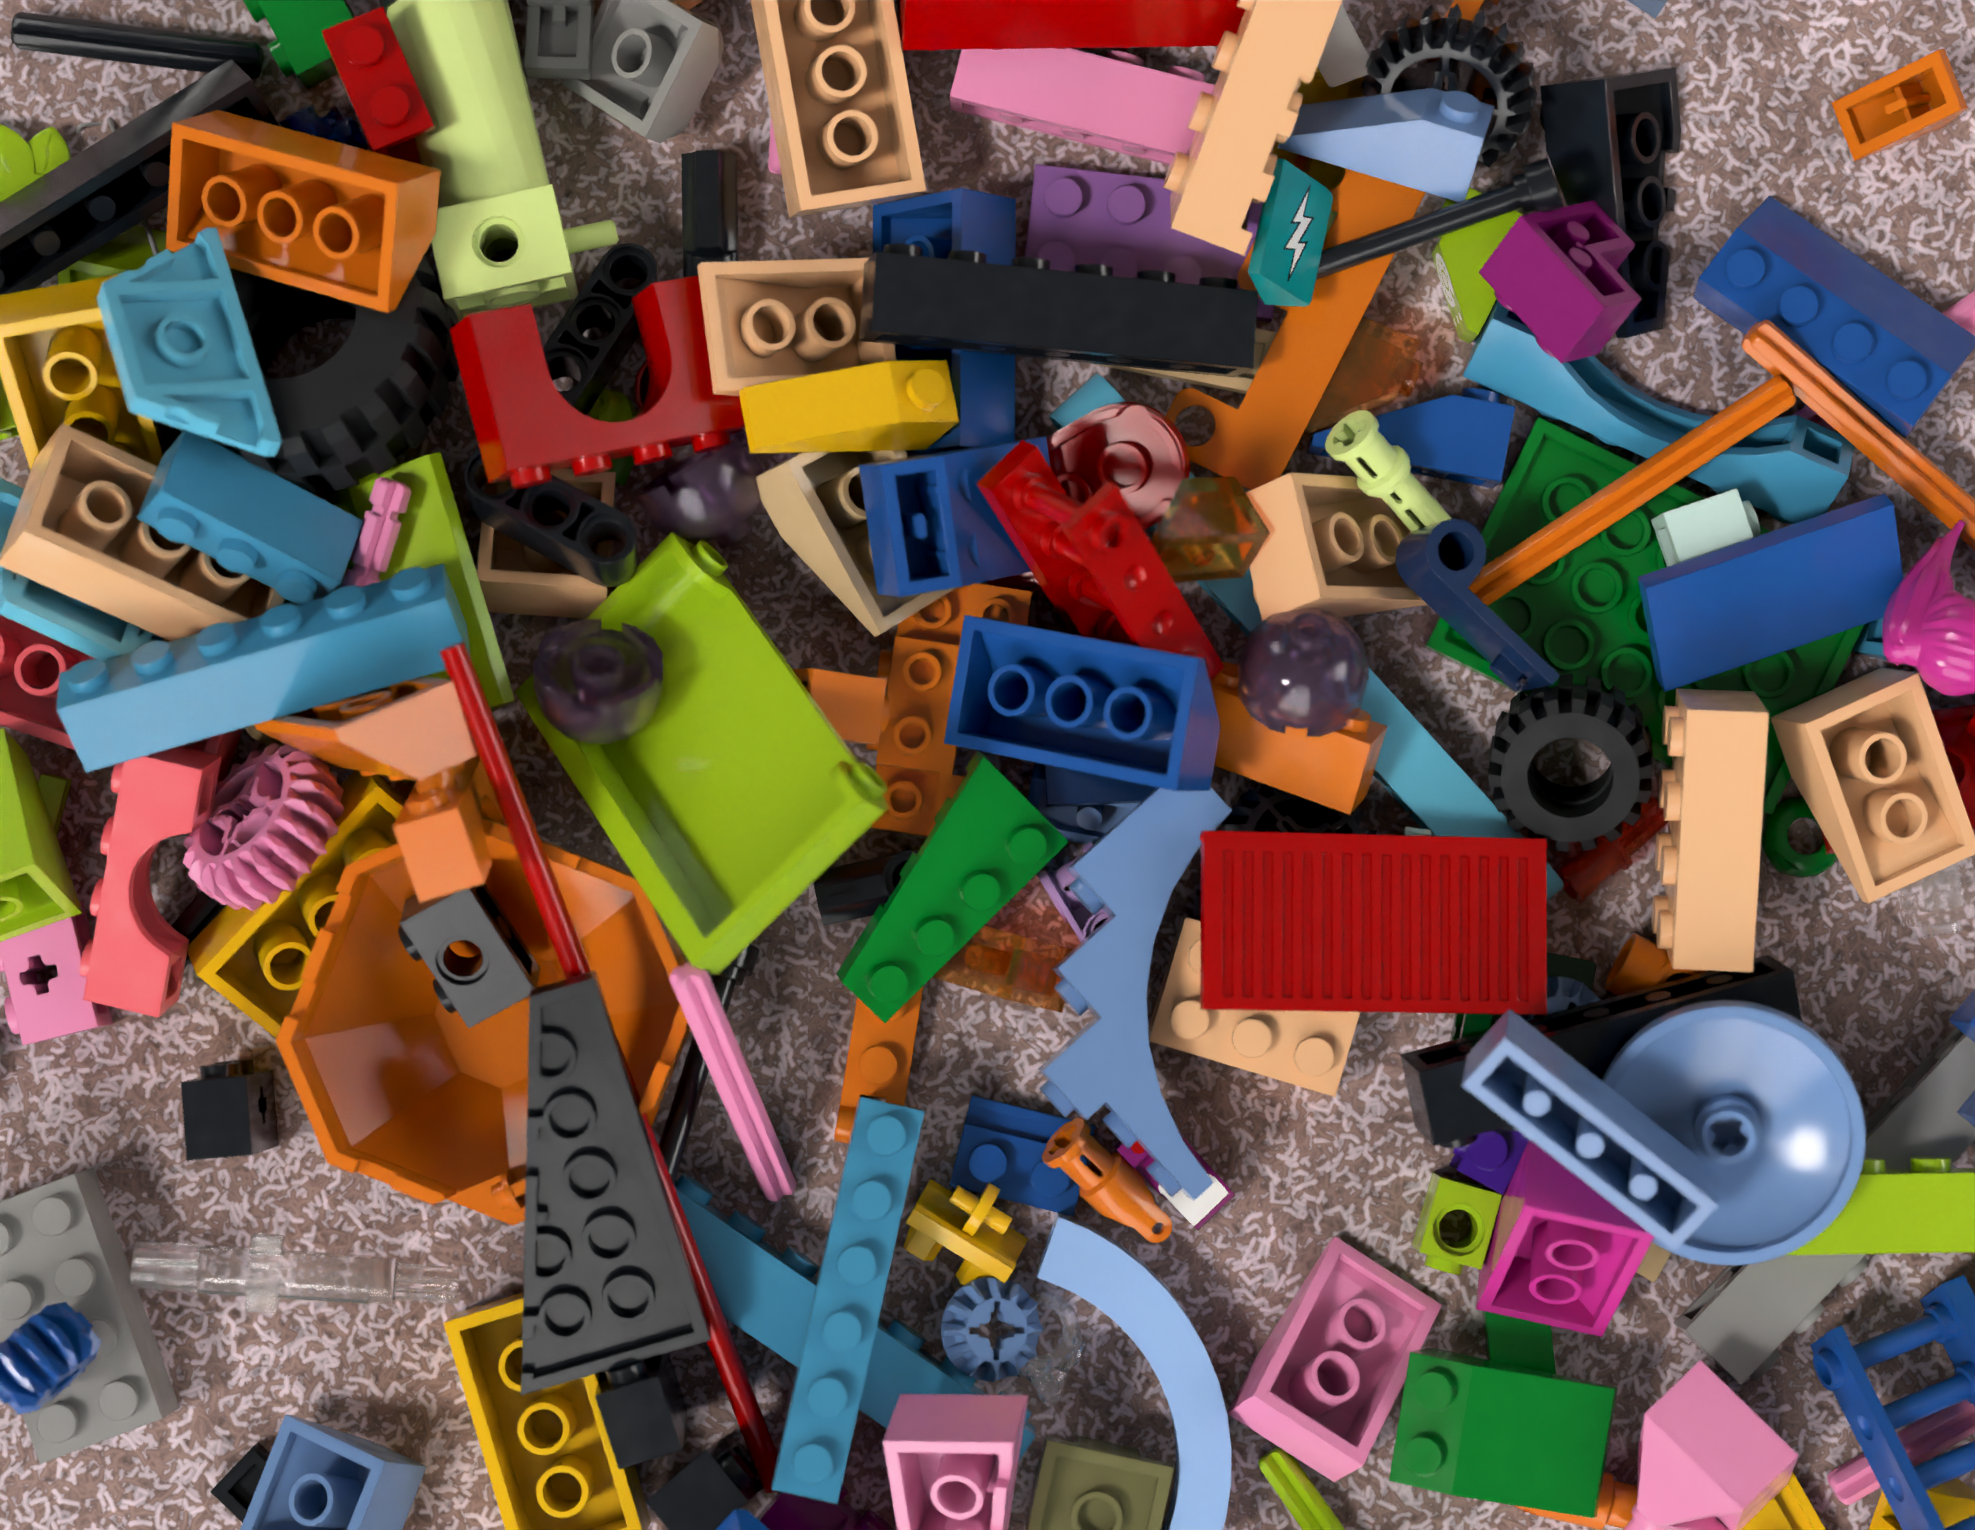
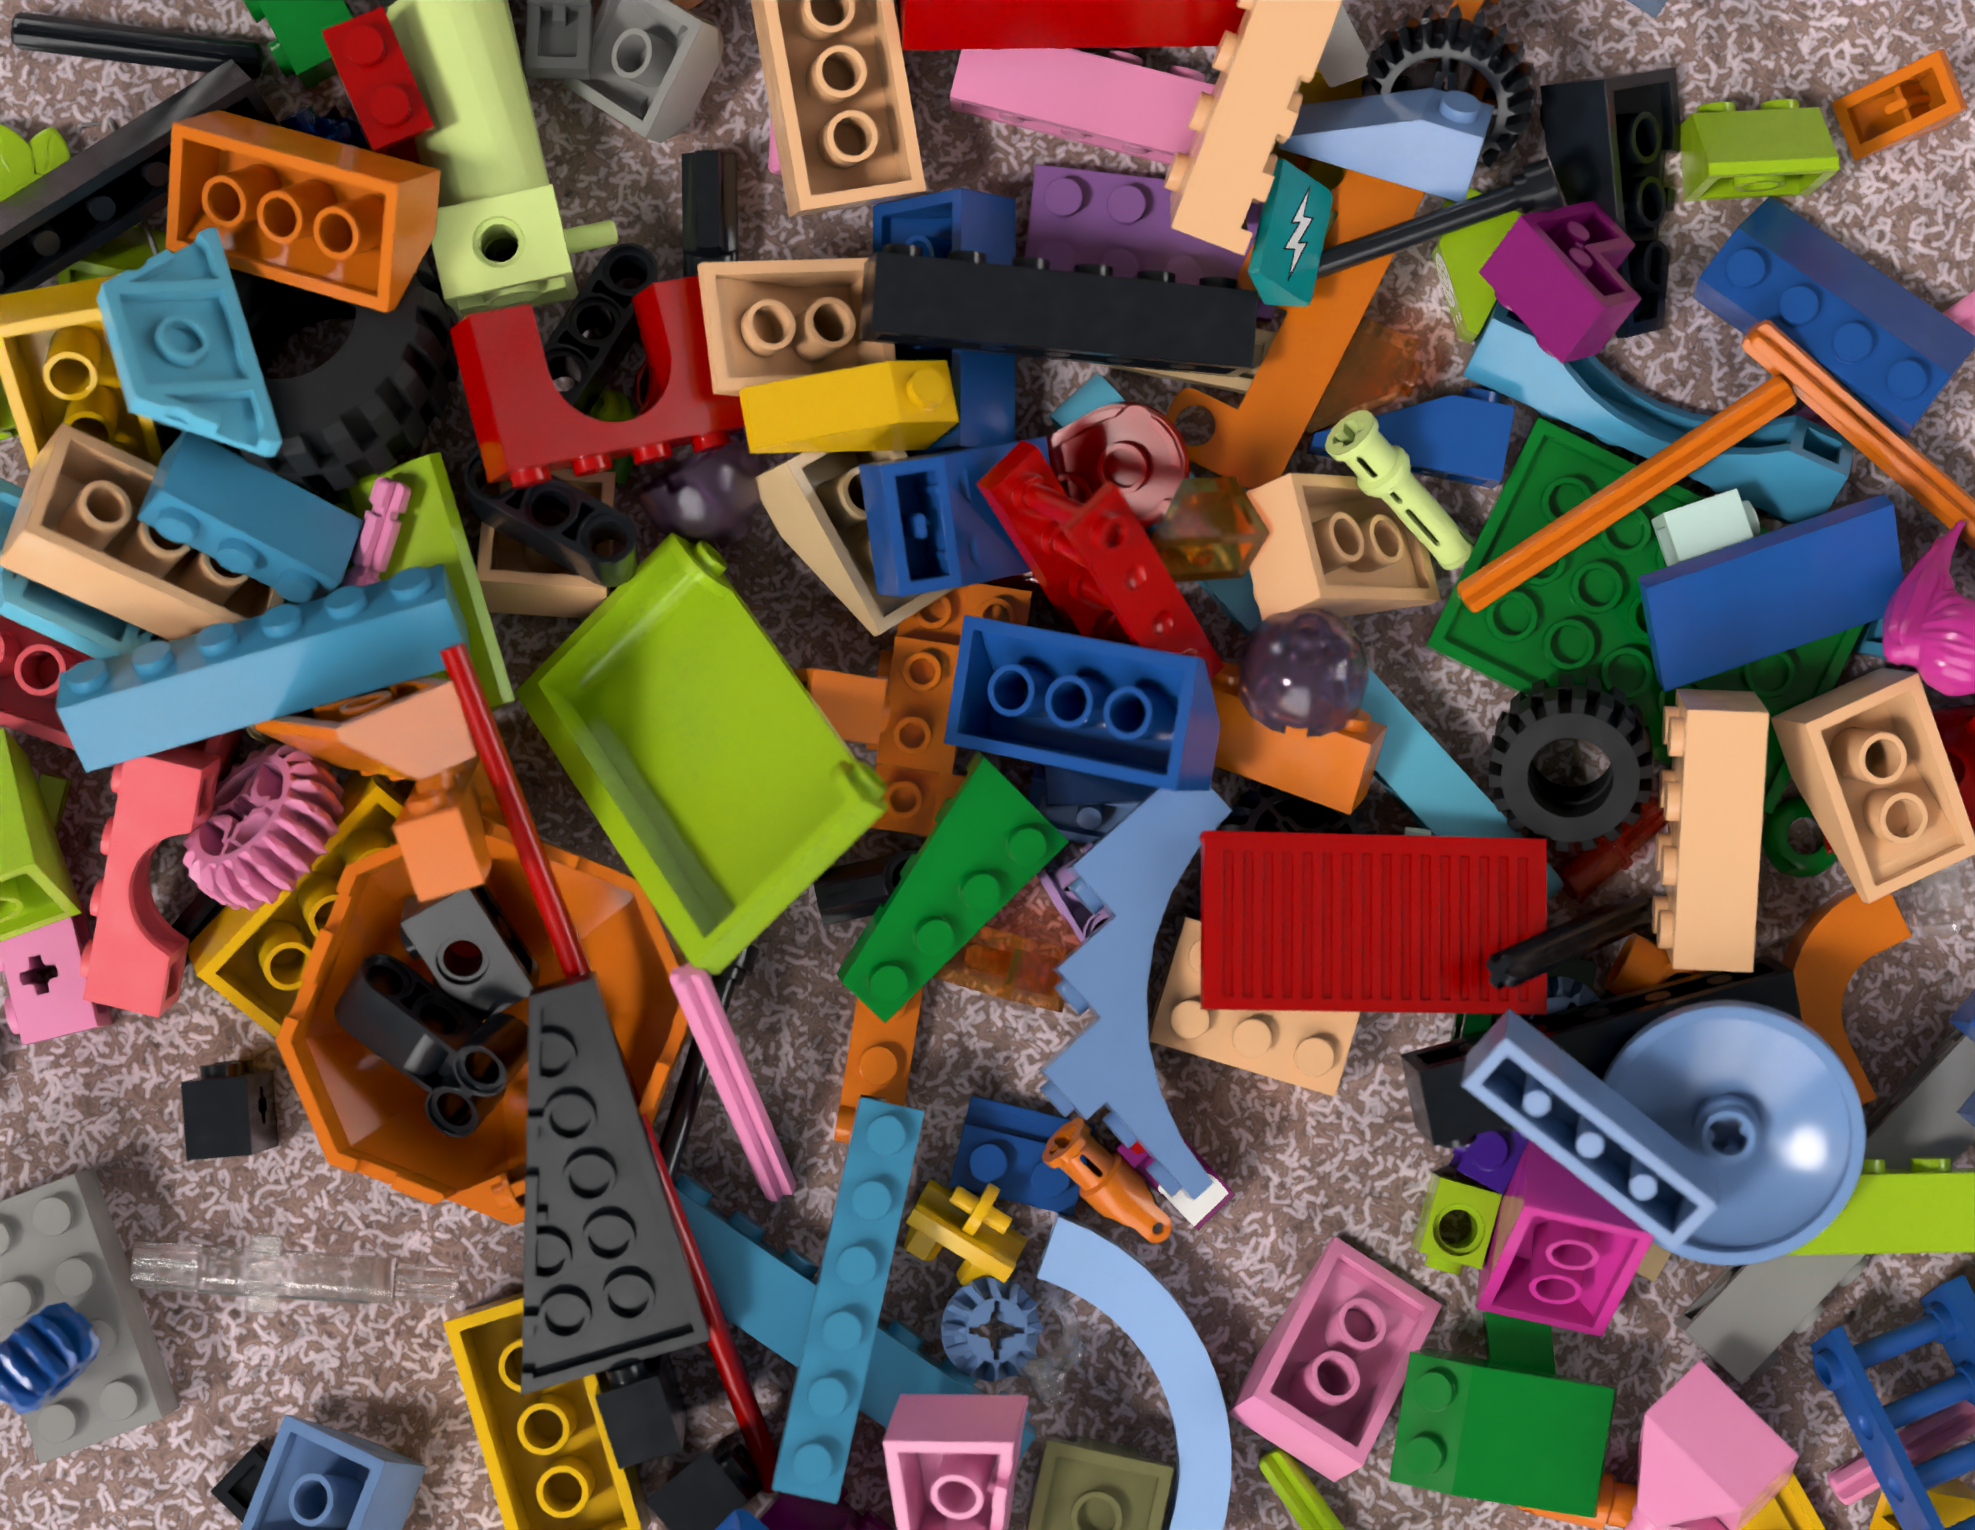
cylinder [533,619,663,744] -> none
dark blue door [1395,519,1560,692] -> none
none -> black piece [334,953,529,1138]
none -> black axle [1485,894,1652,989]
none -> lime slope [1680,99,1840,202]
none -> orange arch [1782,886,1912,1106]

